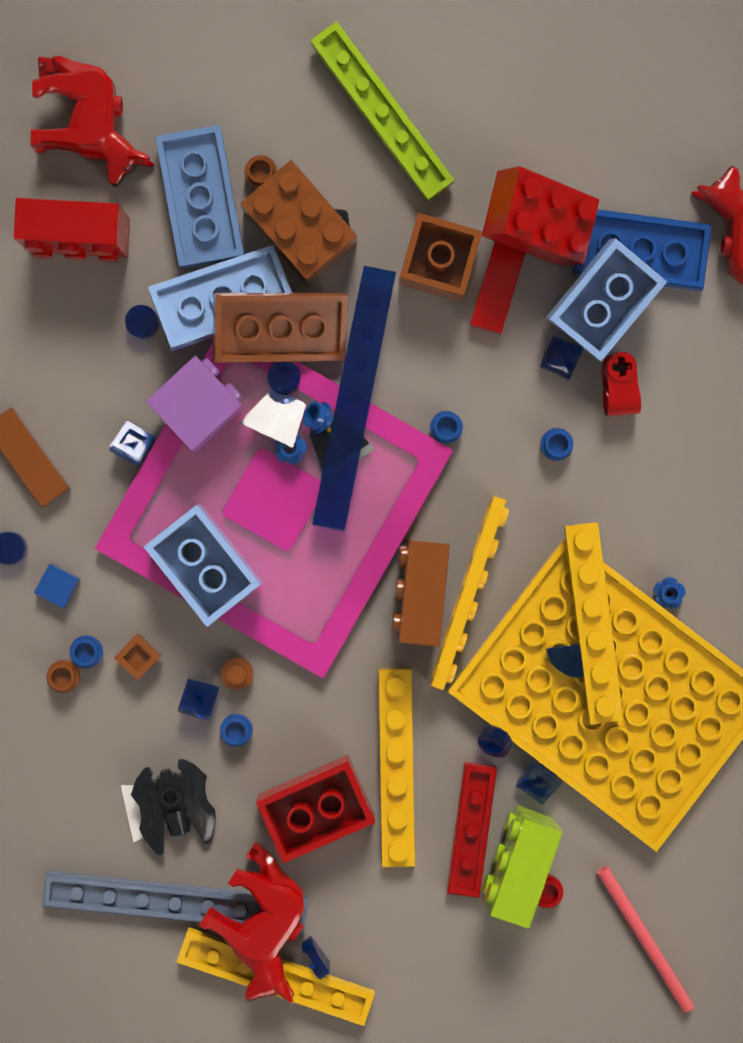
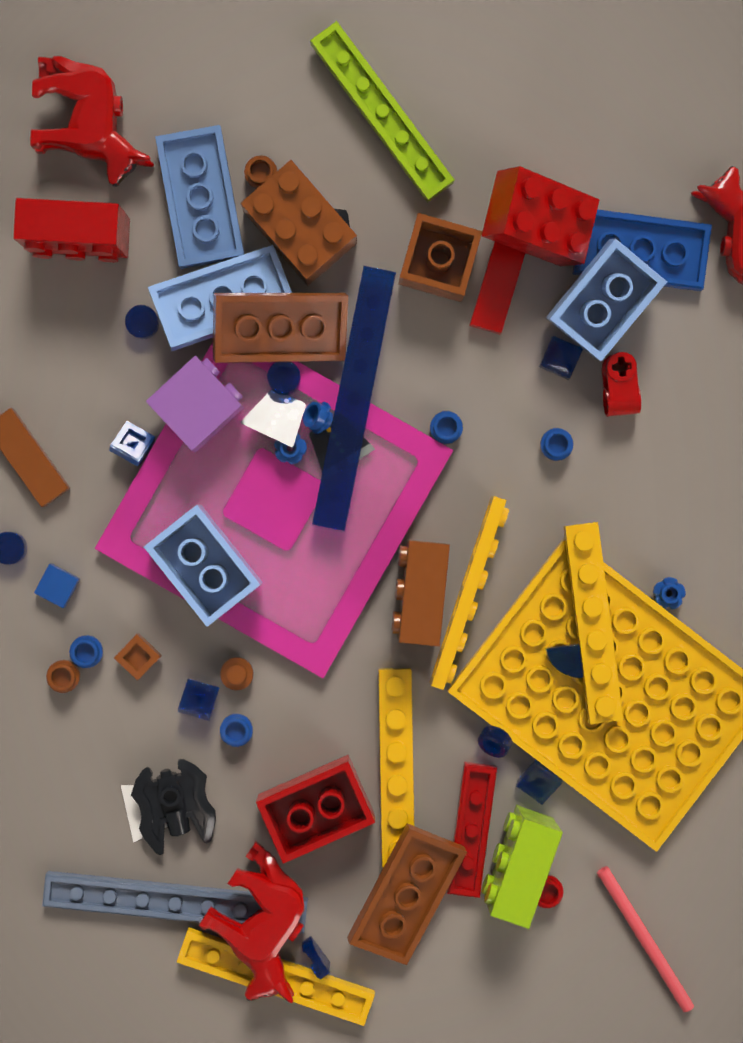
none -> dark orange plate [347,823,467,965]

